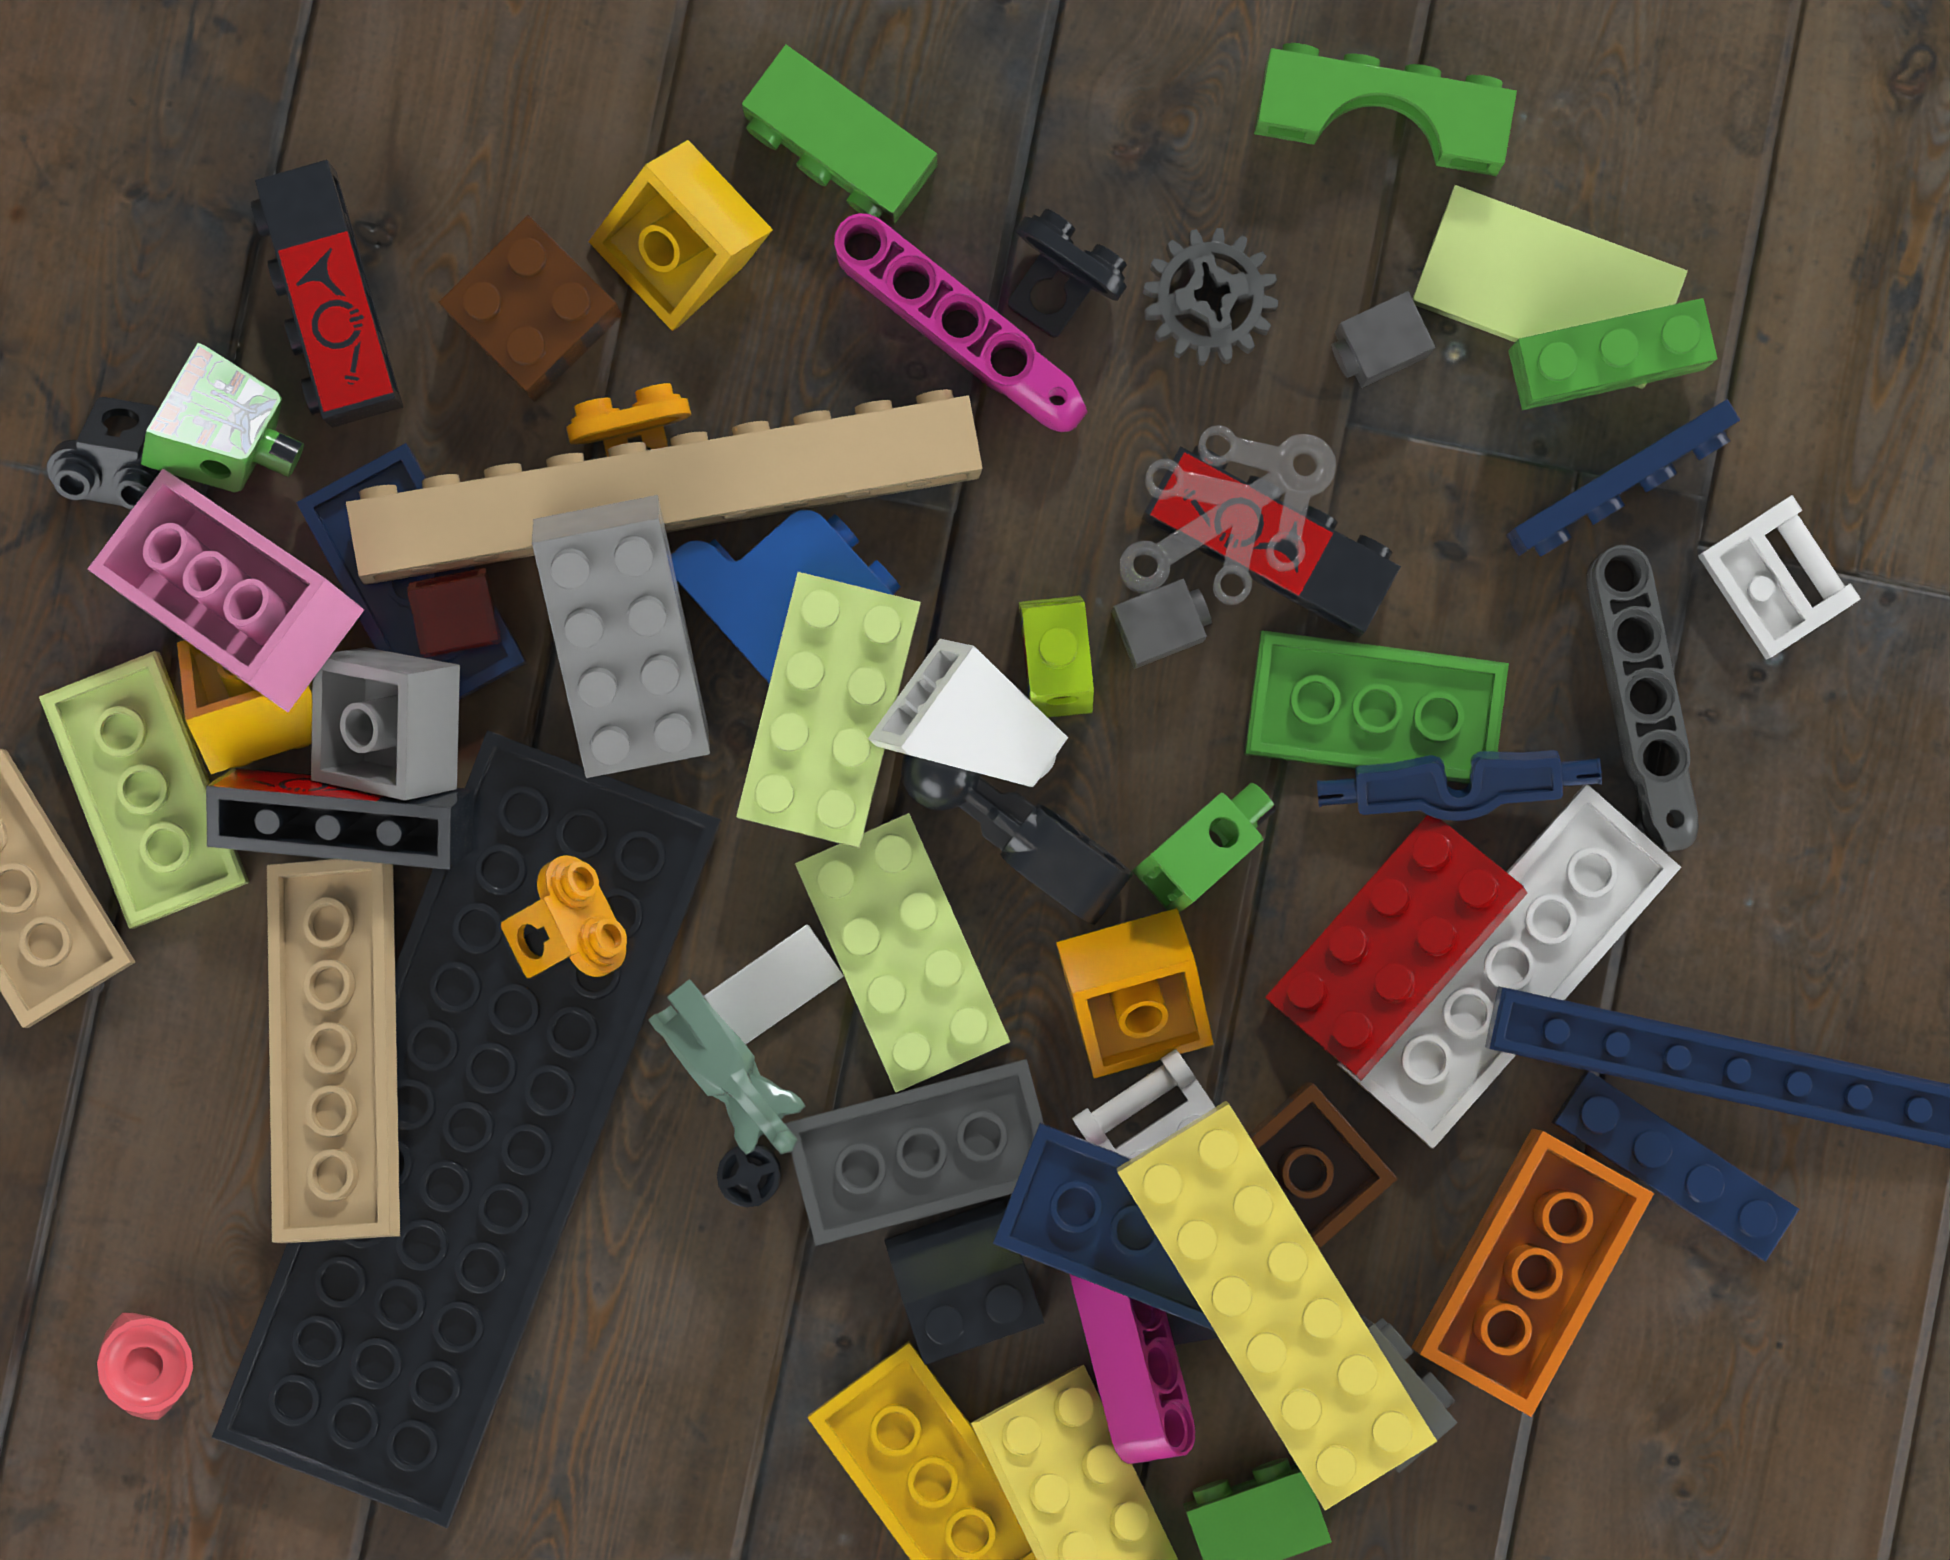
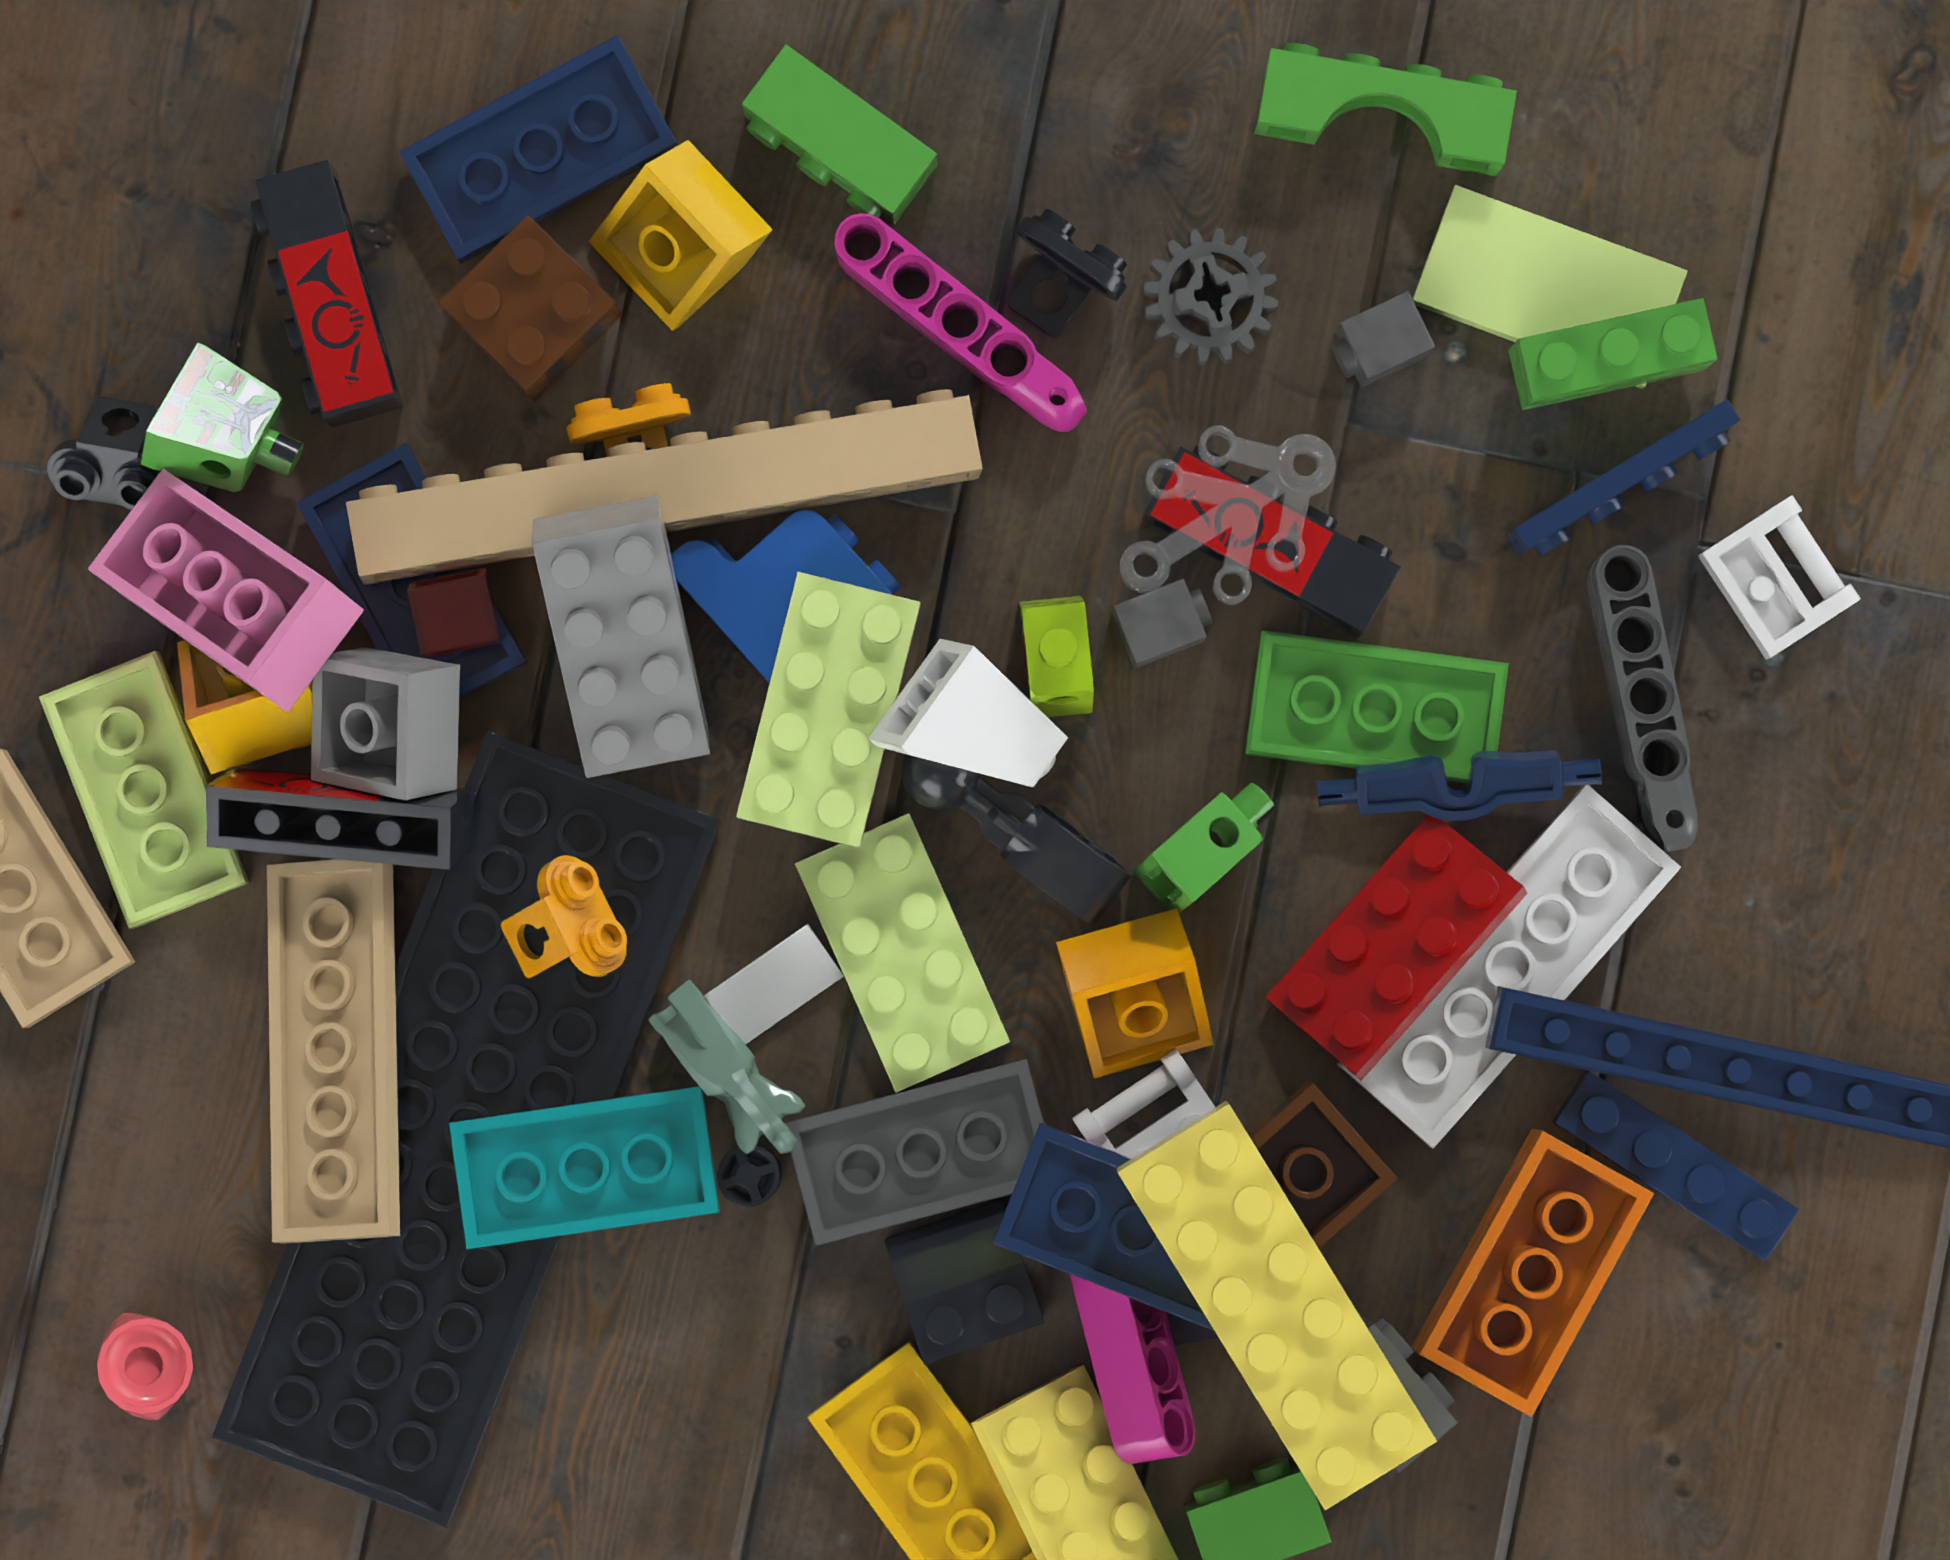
none -> dark blue plate [399,35,678,264]
none -> teal plate [449,1086,720,1249]

